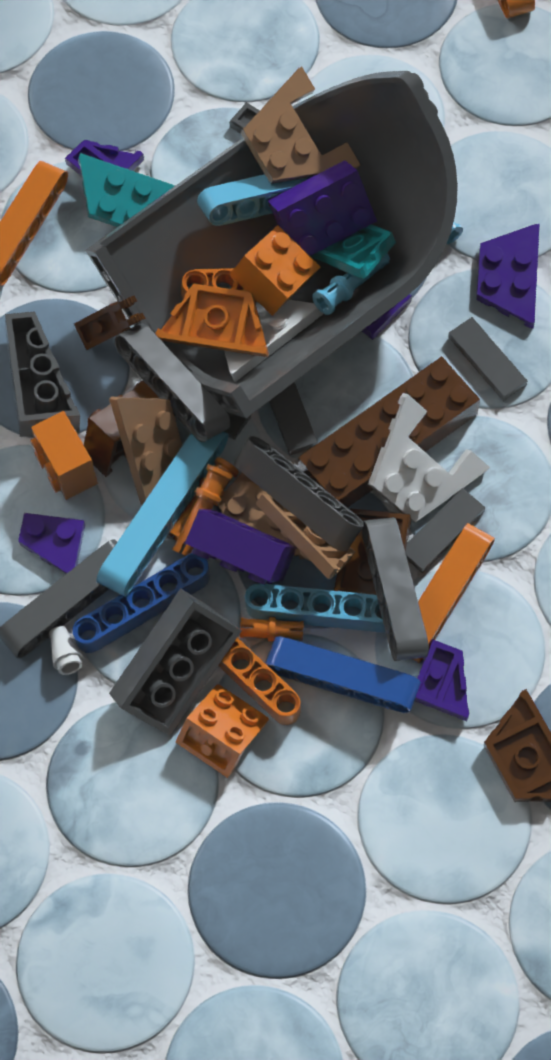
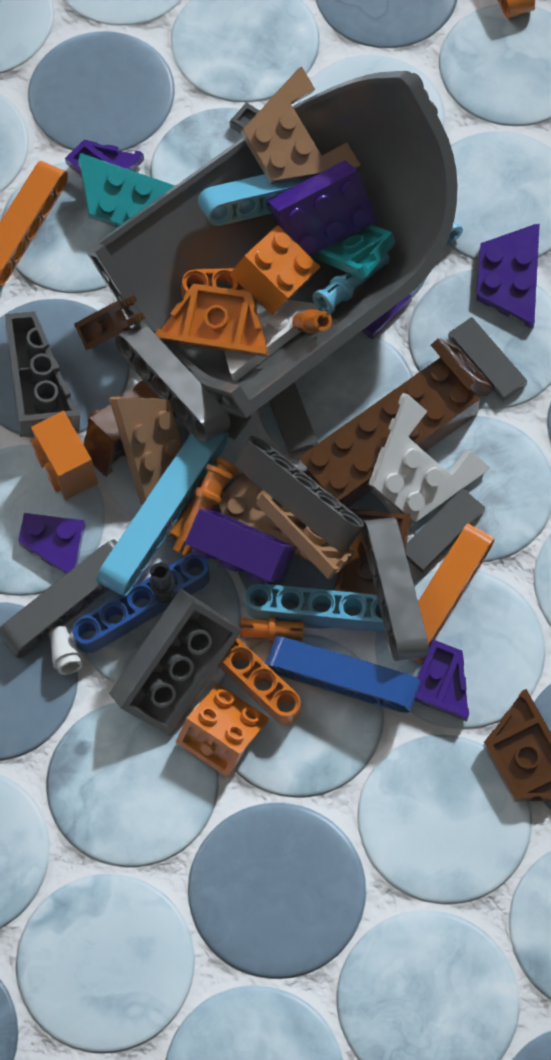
none -> black pin [150,562,175,604]
none -> orange pin [292,309,332,334]
none -> reddish brown tile [430,338,494,397]

